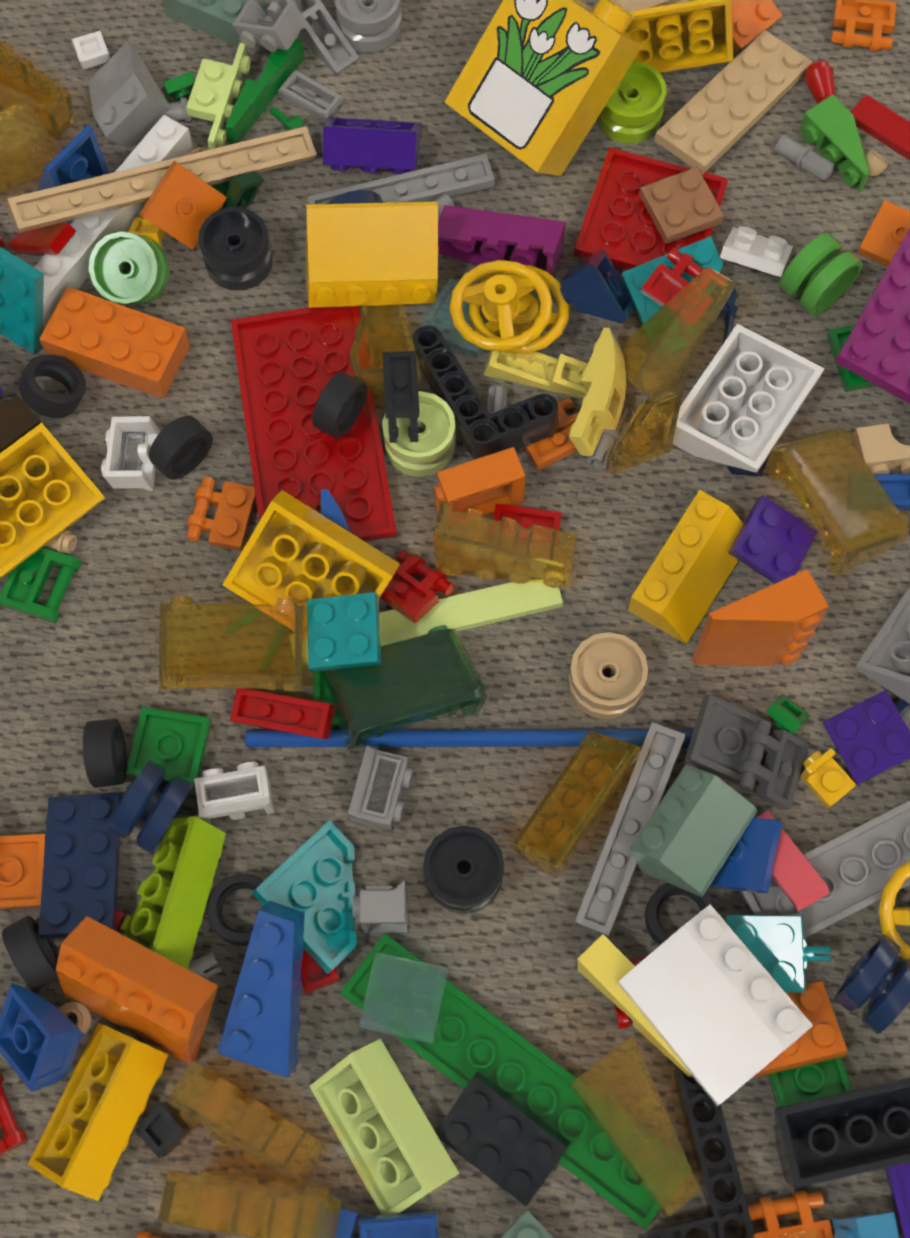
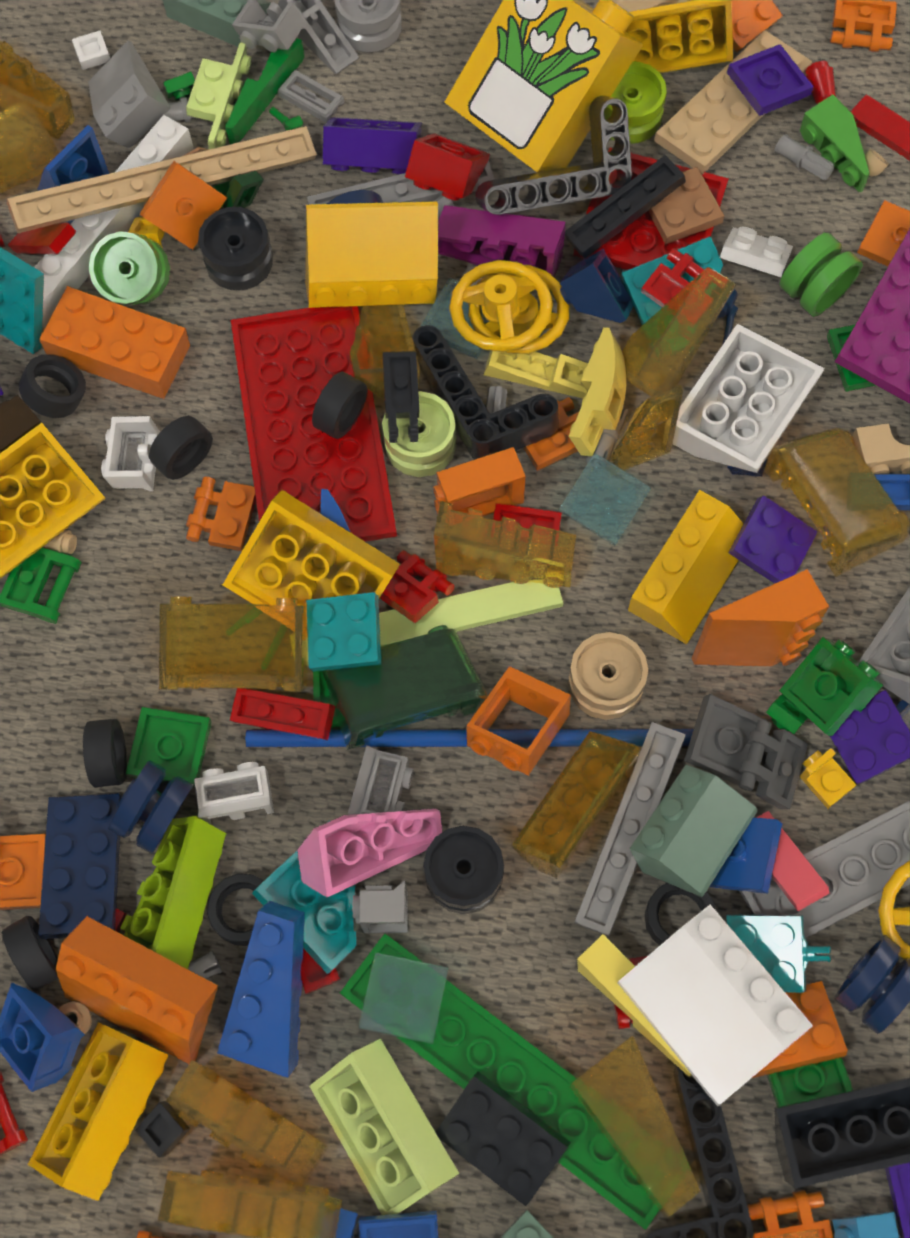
none -> bright pink wedge [297,809,442,897]
none -> red slope [405,133,490,201]
none -> orange window [467,666,571,776]
none -> black beam [475,96,632,215]
none -> clear light blue plate [558,453,651,546]
none -> black plate [565,155,686,259]
none -> dark purple plate [727,44,813,116]
none -> green plate [779,637,883,736]

